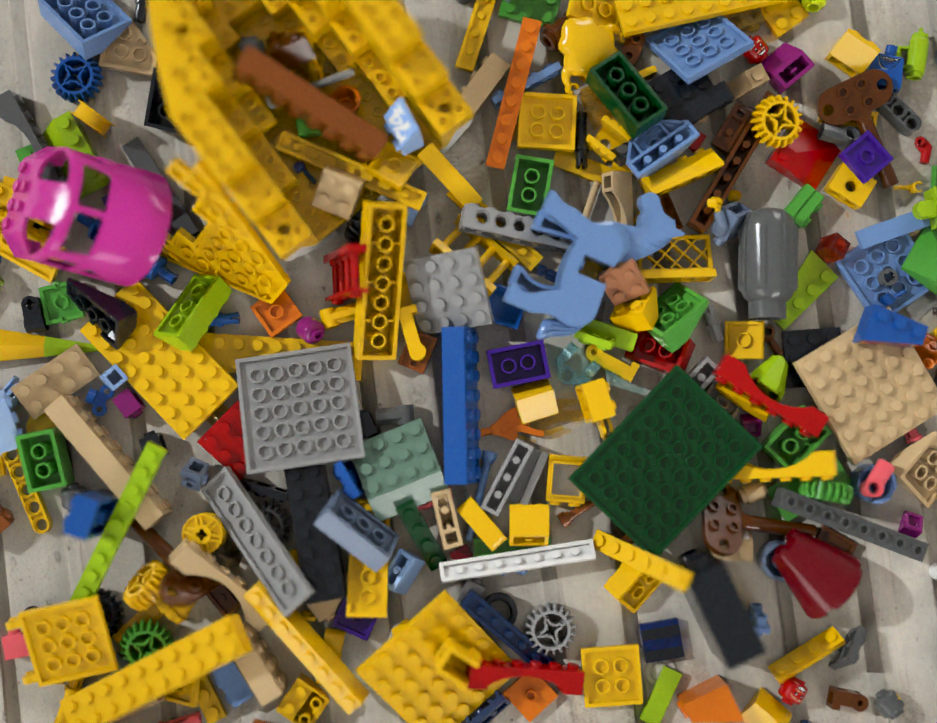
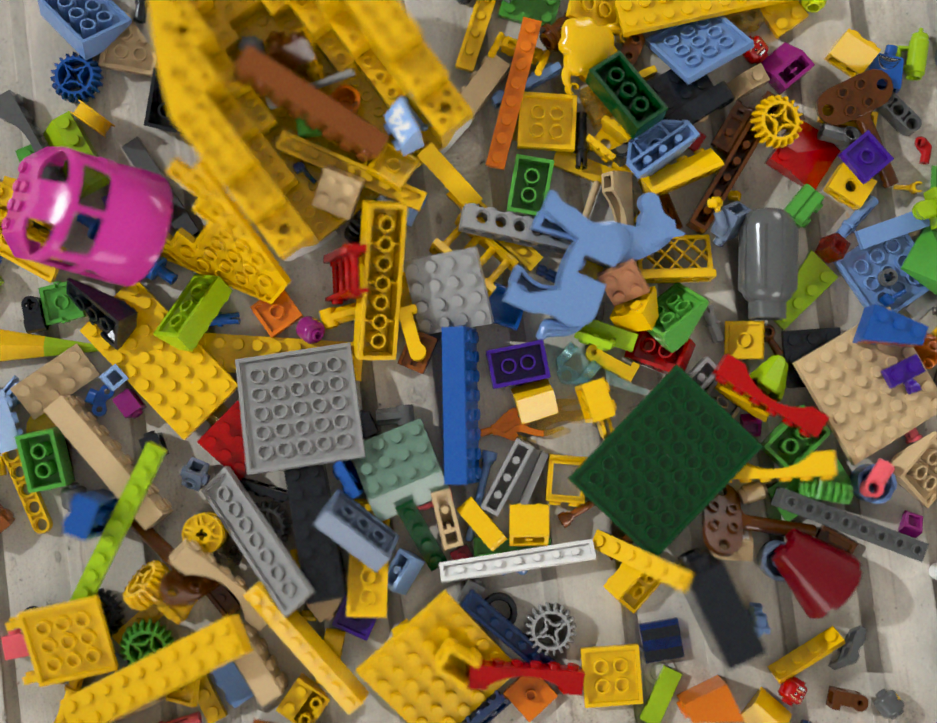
none -> sand blue hinge [402,96,428,131]
none -> yellow plate [488,32,551,76]
none -> medium blue pin [831,195,879,245]
none -> dark purple plate [881,354,926,394]

